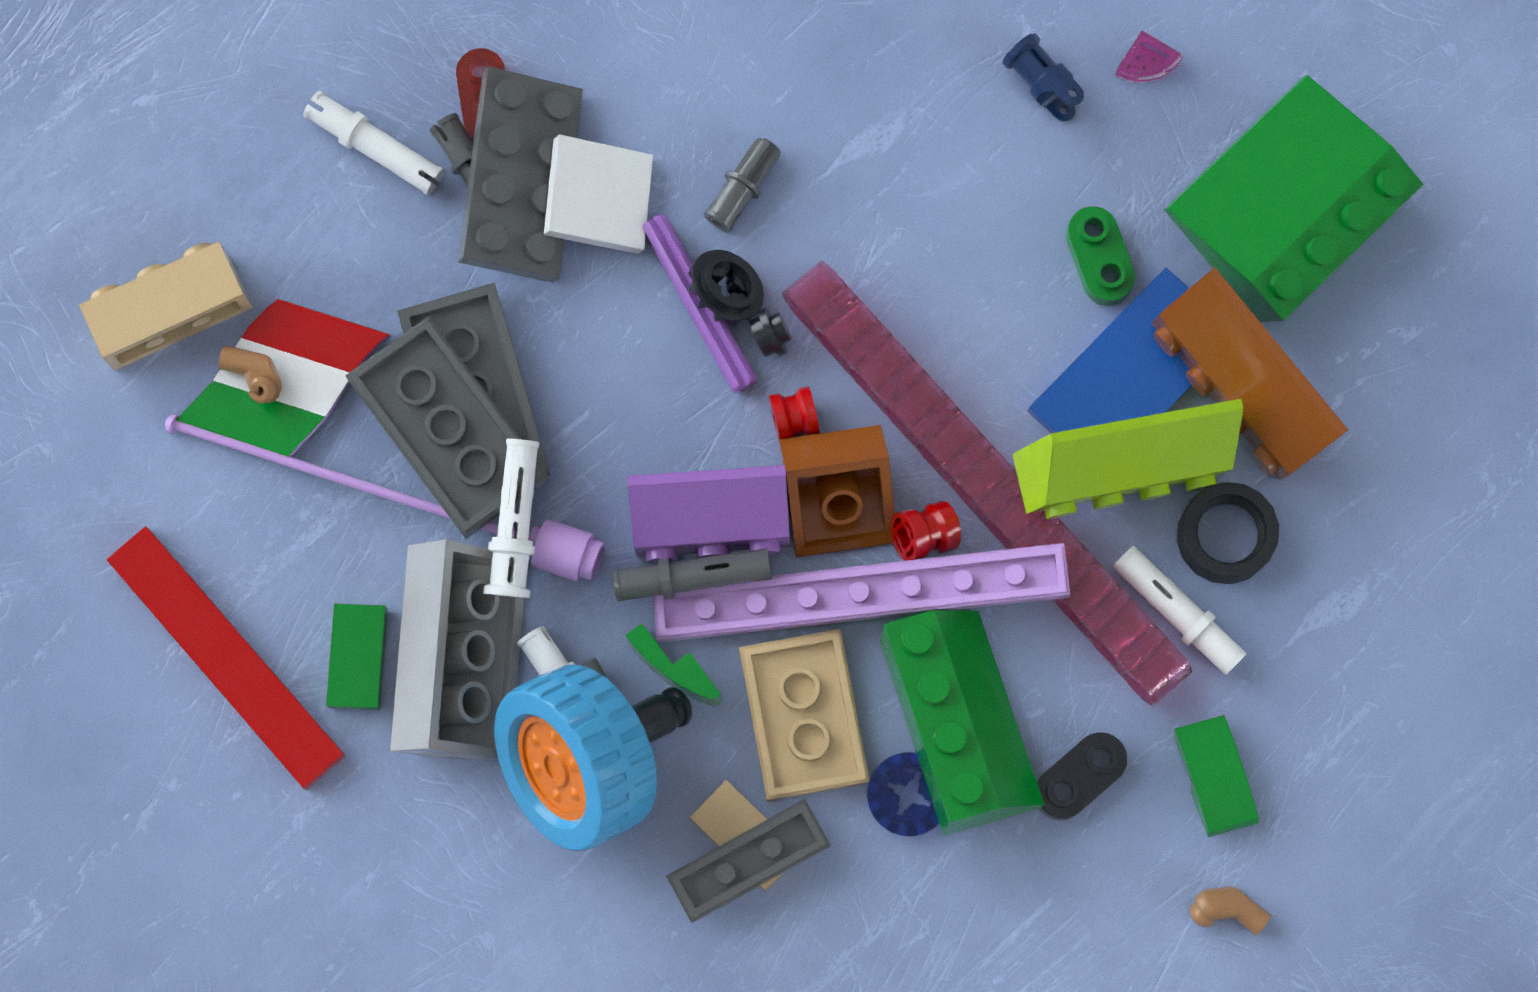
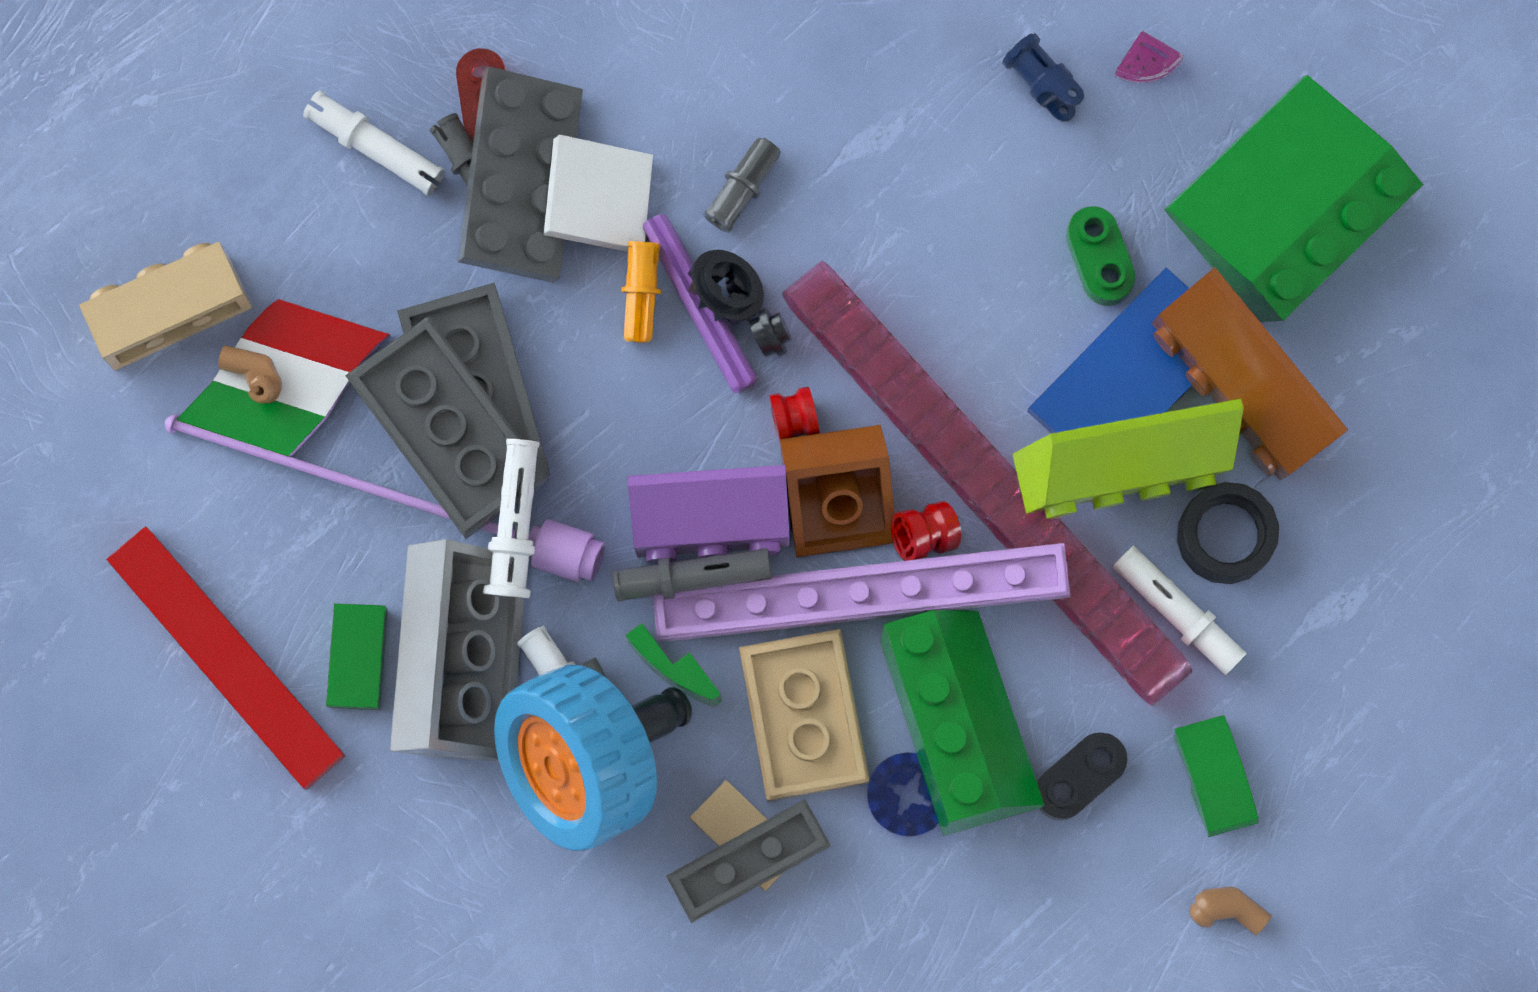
none -> light orange axle [621,241,661,343]

